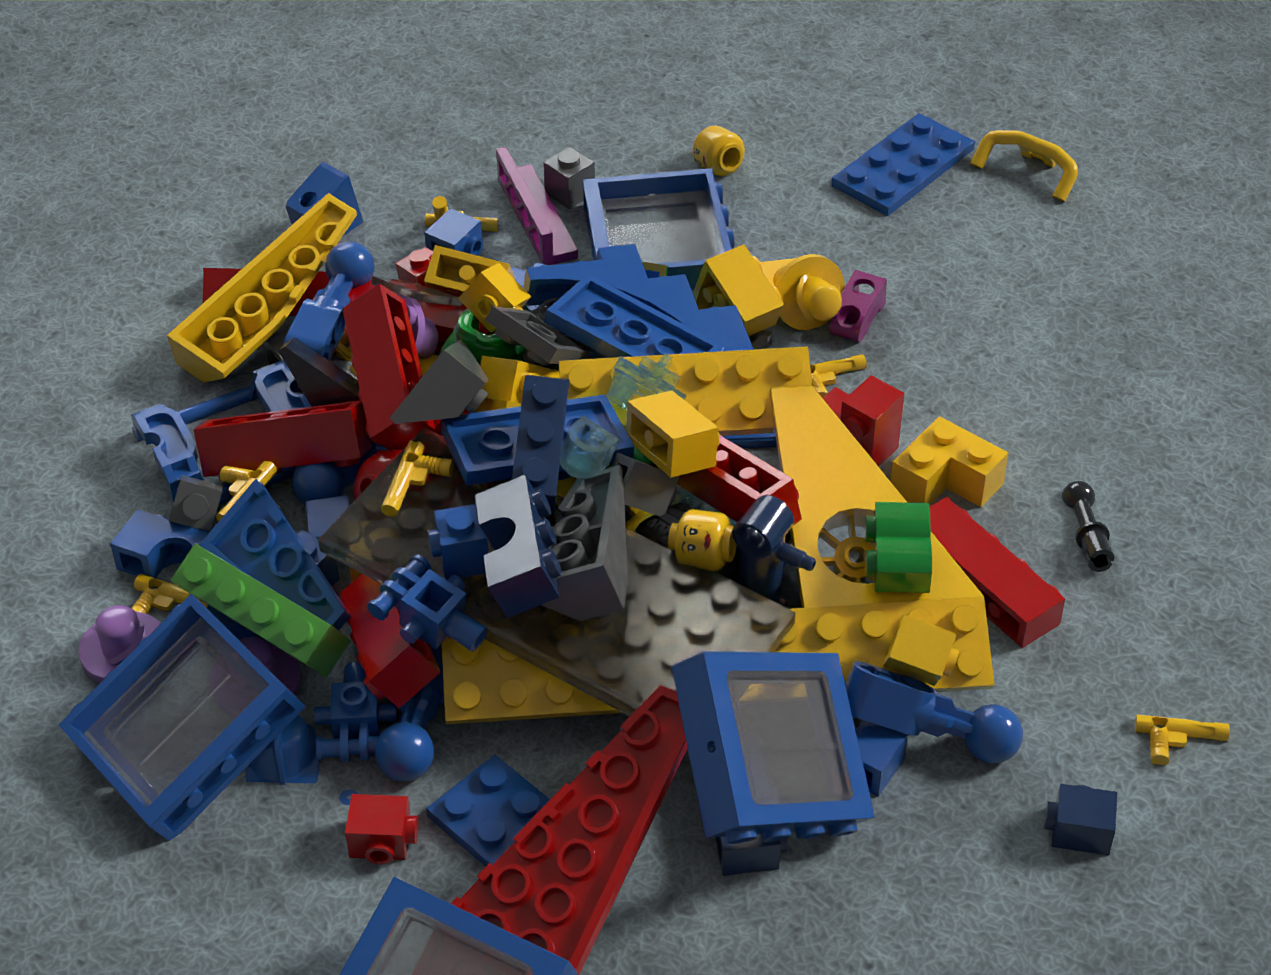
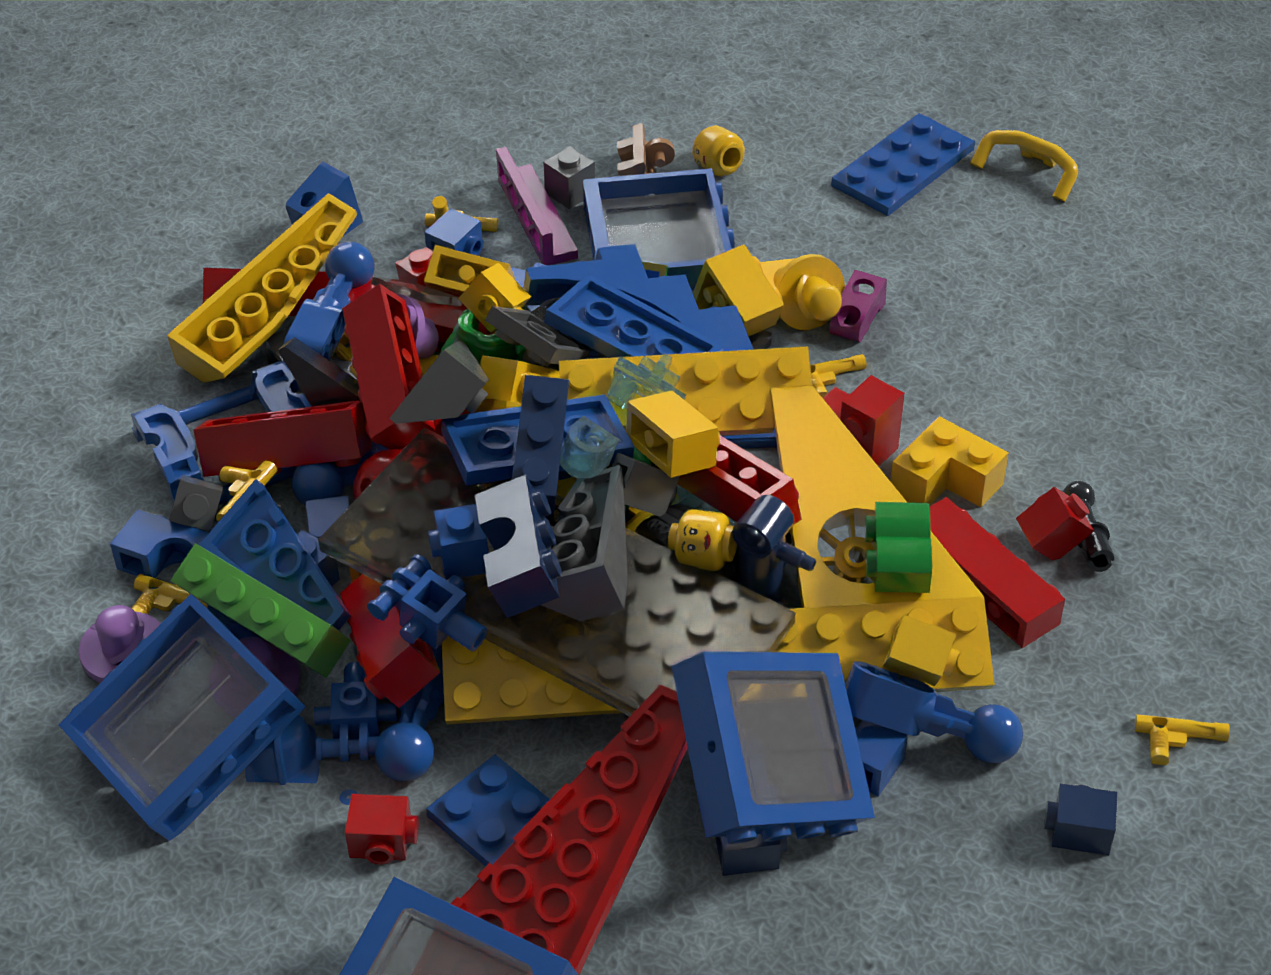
yellow hose [381,440,454,517] -> none
none -> medium nougat hips [617,123,675,176]
none -> red brick [1016,487,1094,560]

